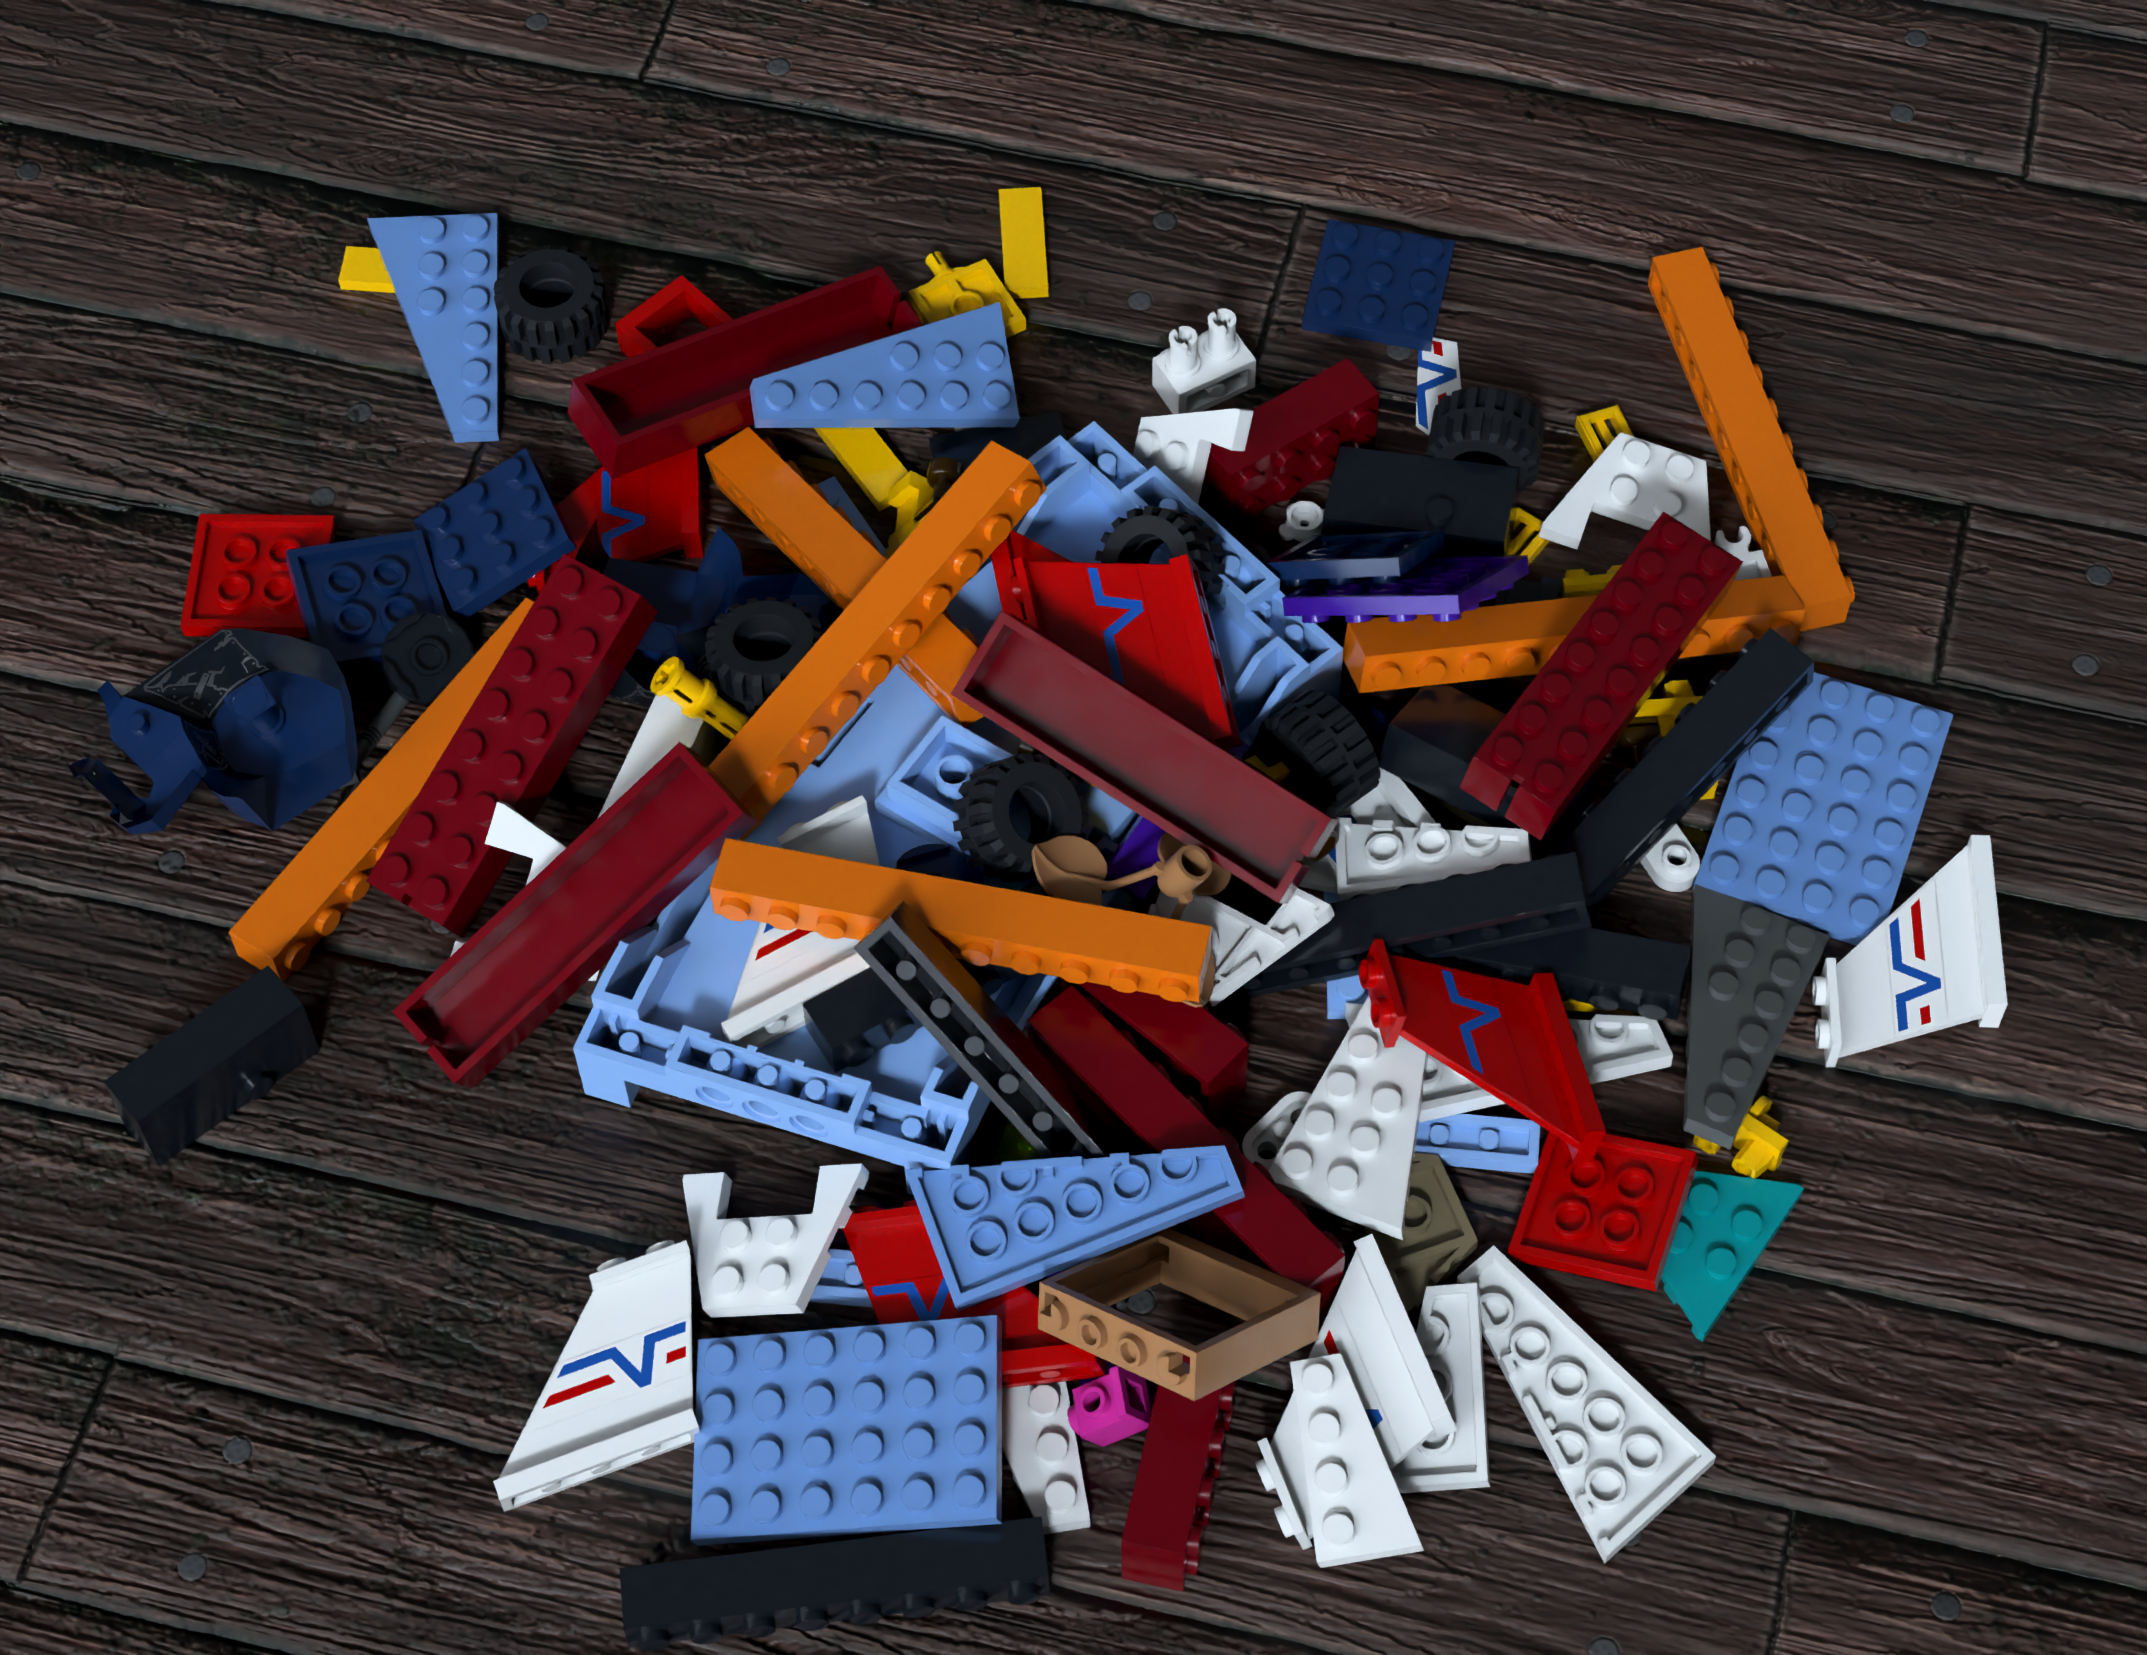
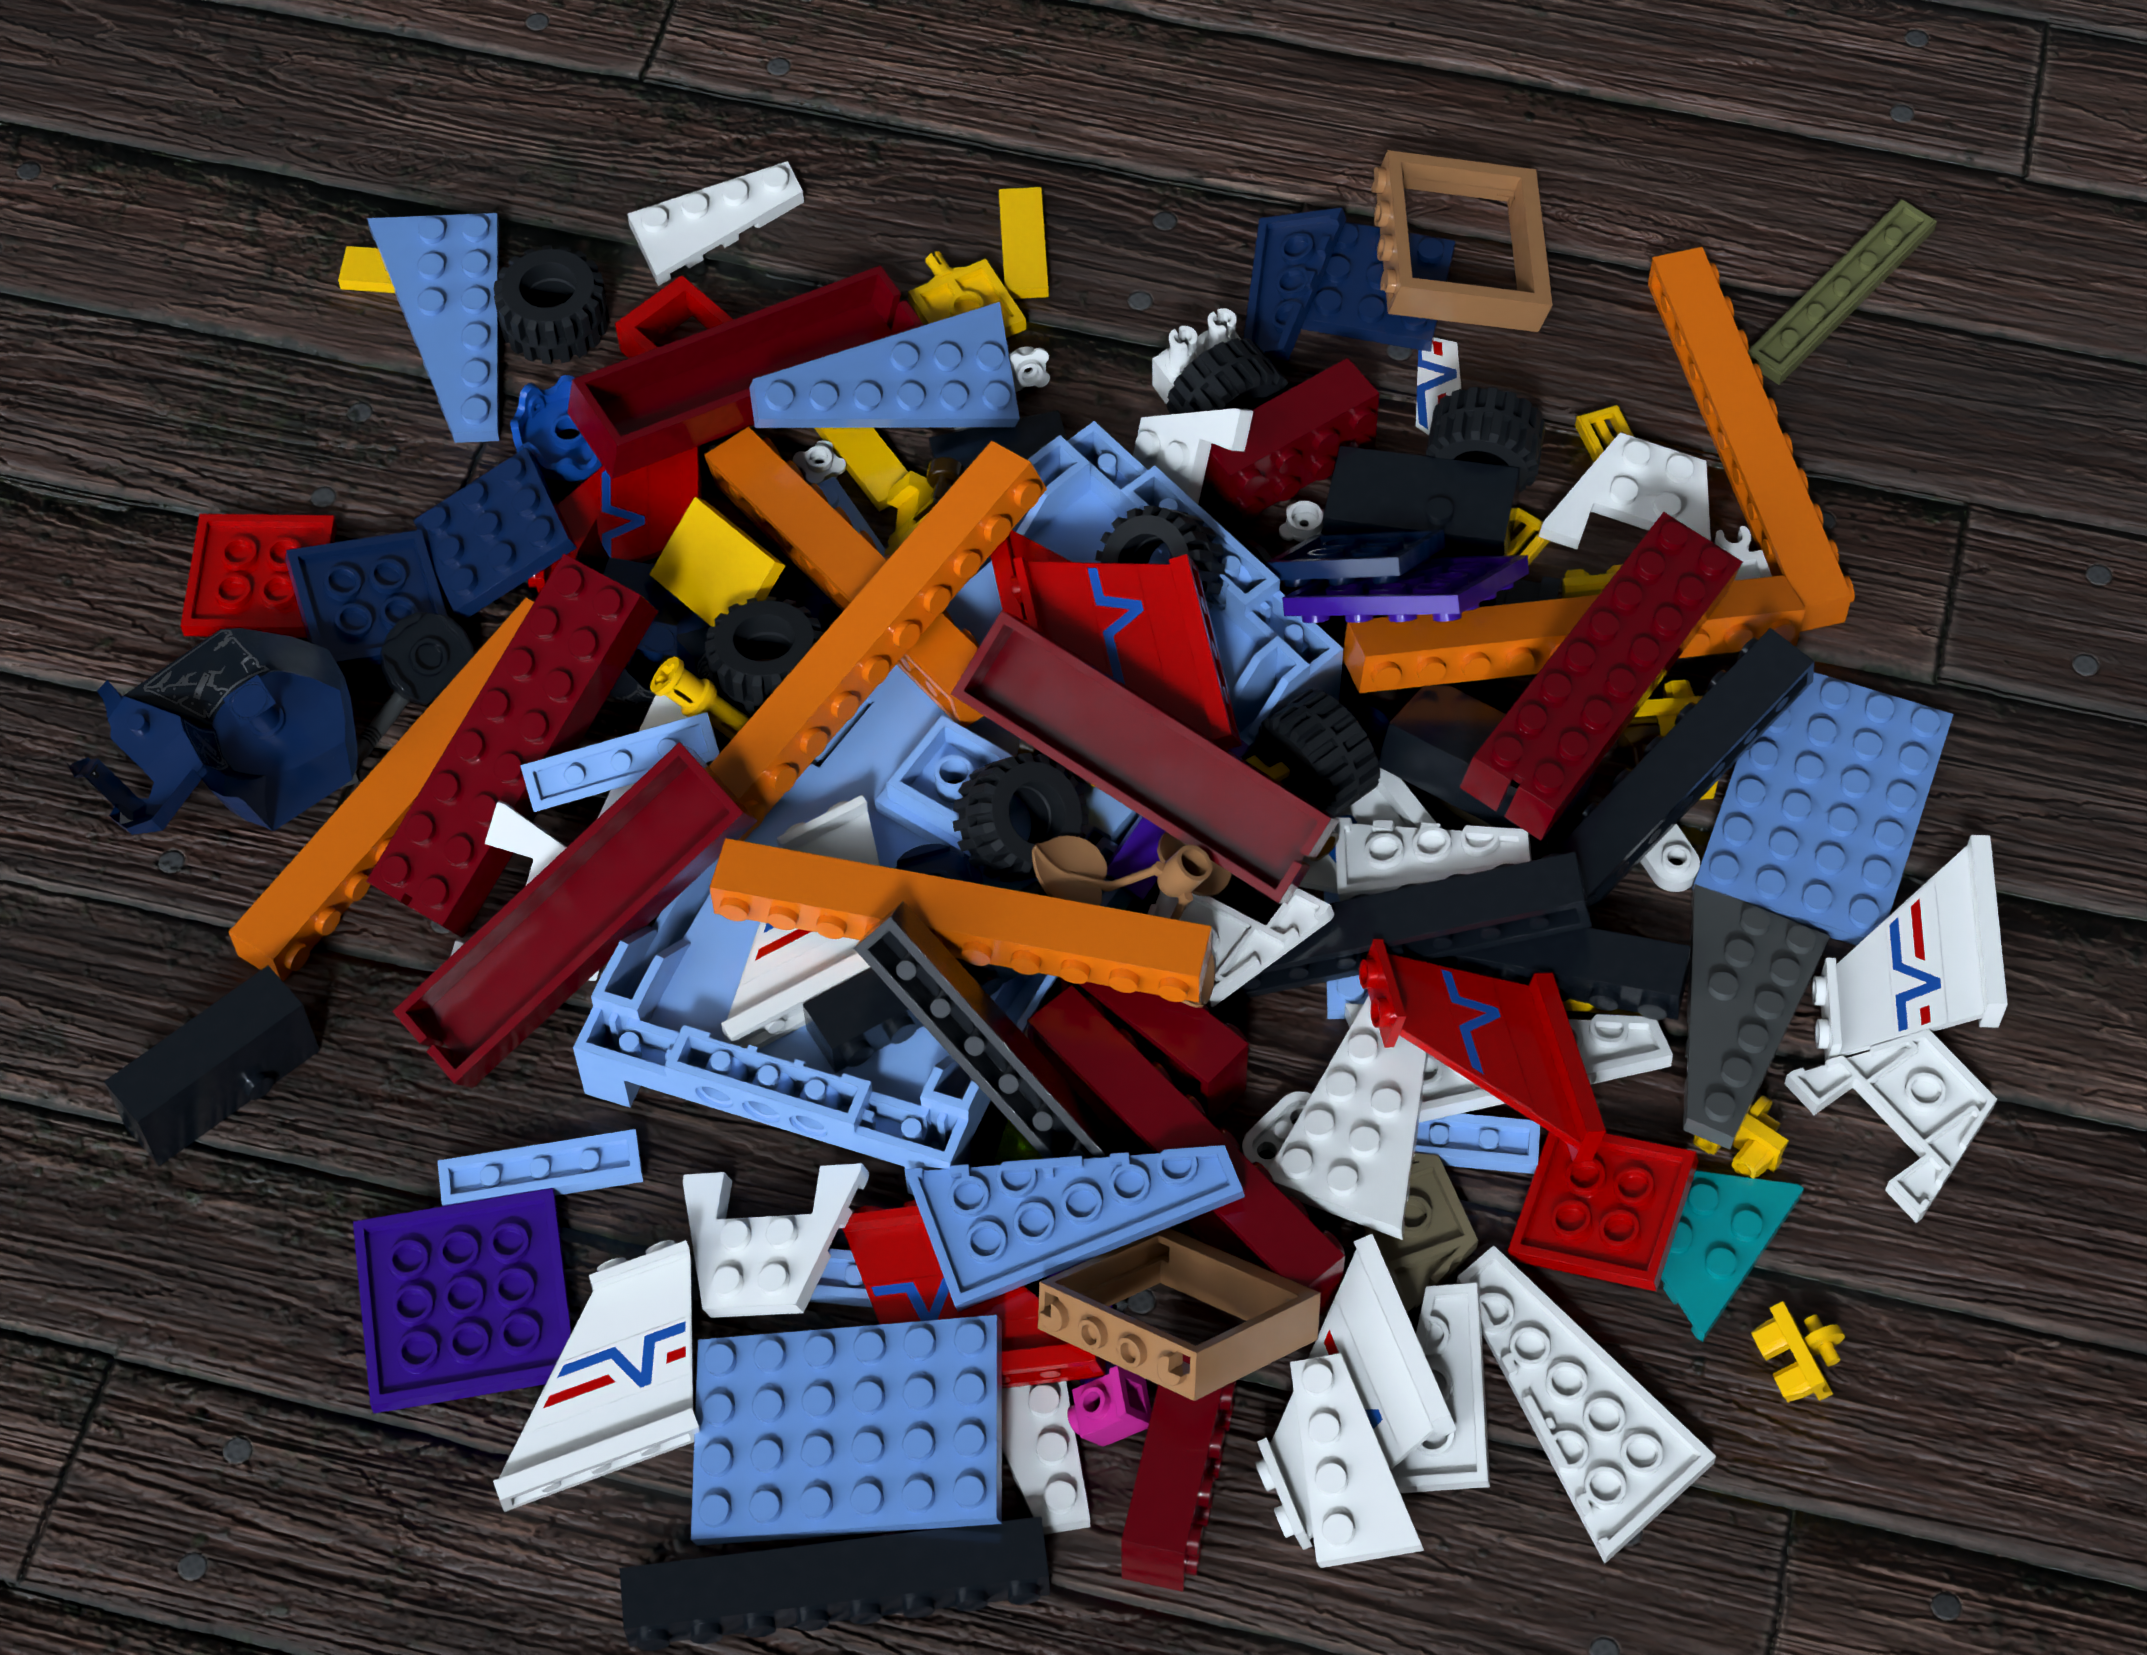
none -> dark purple plate [353,1188,572,1414]
none -> light blue plate [438,1129,643,1206]
none -> blue plate [510,375,603,482]
none -> light blue plate [520,712,719,812]
none -> white wing [627,161,804,286]
none -> yellow tile [649,497,785,626]
none -> white plate [793,440,846,485]
none -> white plate [1009,346,1050,391]
none -> black tyre [1166,338,1289,415]
none -> dark blue wing [1243,207,1347,362]
none -> medium nougat window [1371,150,1553,332]
none -> olive tile [1748,199,1937,385]
none -> yellow hips [1751,1301,1845,1402]
none -> white wing [1784,1029,1997,1223]

